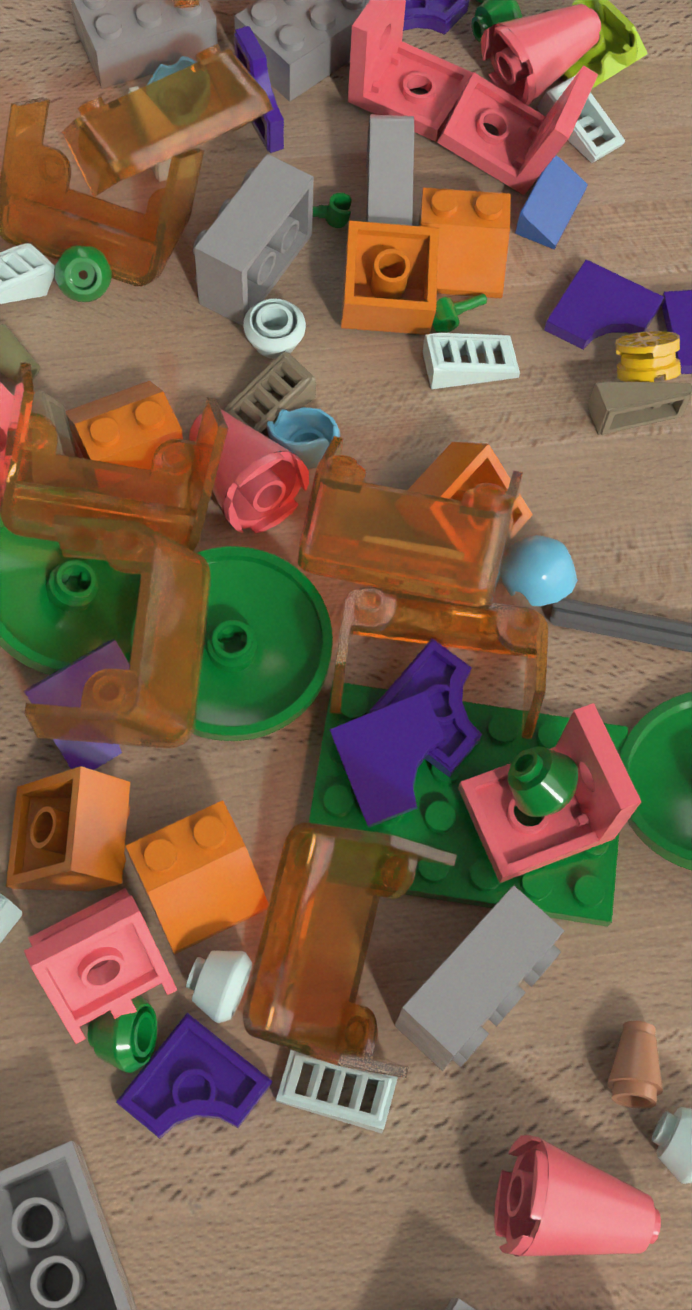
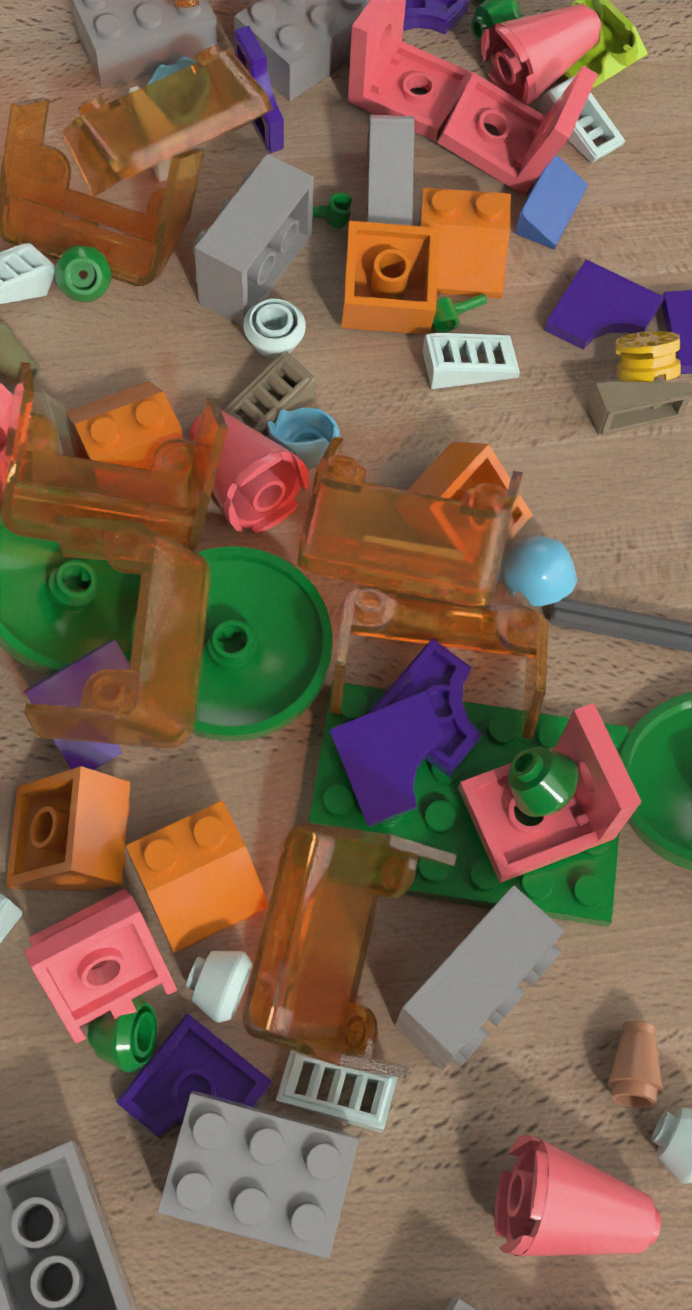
none -> light grey brick [158,1091,359,1259]

